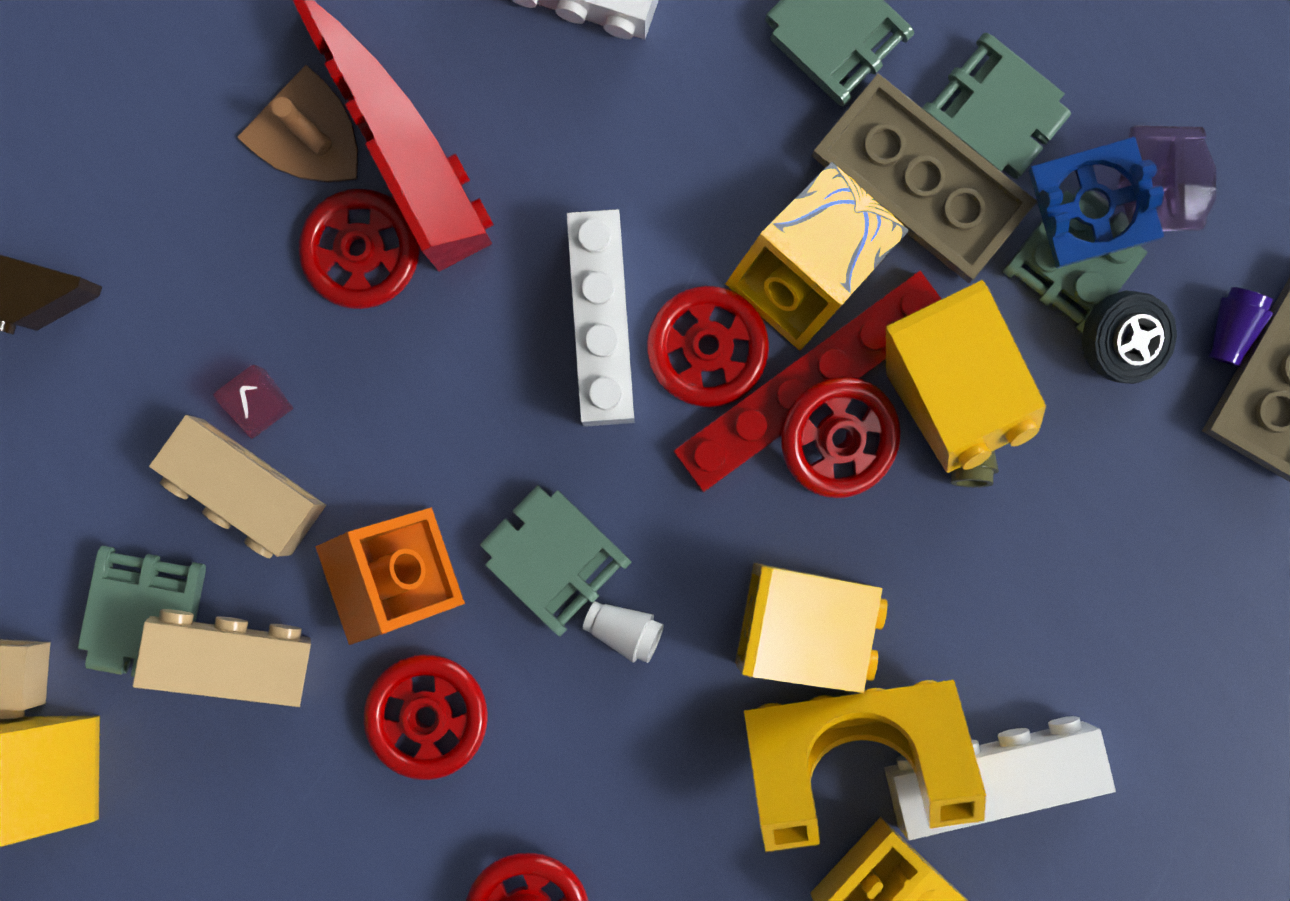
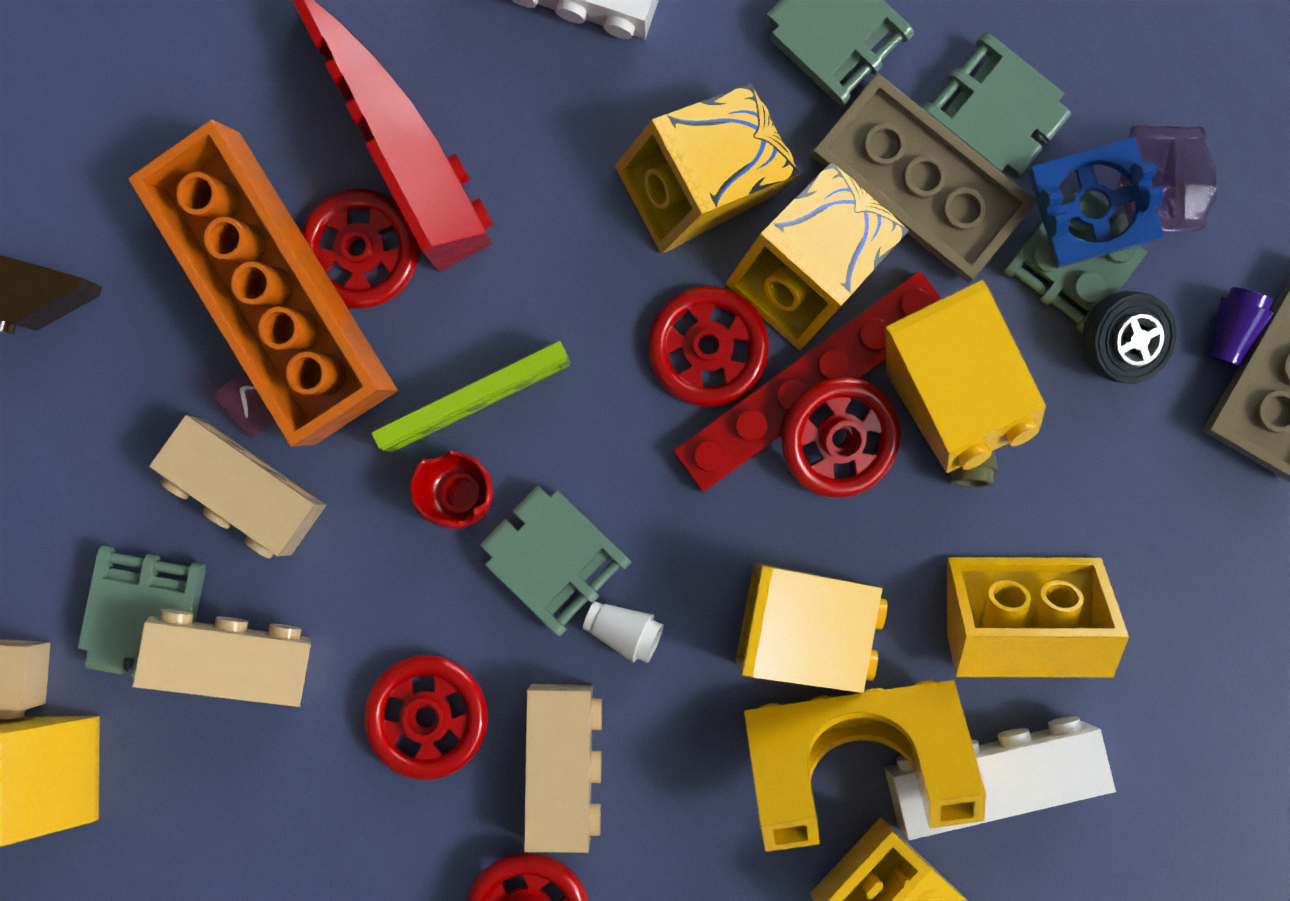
medium nougat shield [237,65,358,182] -> none
orange slope [315,507,465,645] -> none
white brick [567,209,635,426] -> none
none -> orange brick [128,119,398,447]
none -> lime tile [371,341,571,453]
none -> red hair [409,450,494,530]
none -> tan brick [524,684,602,853]
none -> yellow slope [615,84,800,254]
none -> yellow slope [947,557,1129,678]

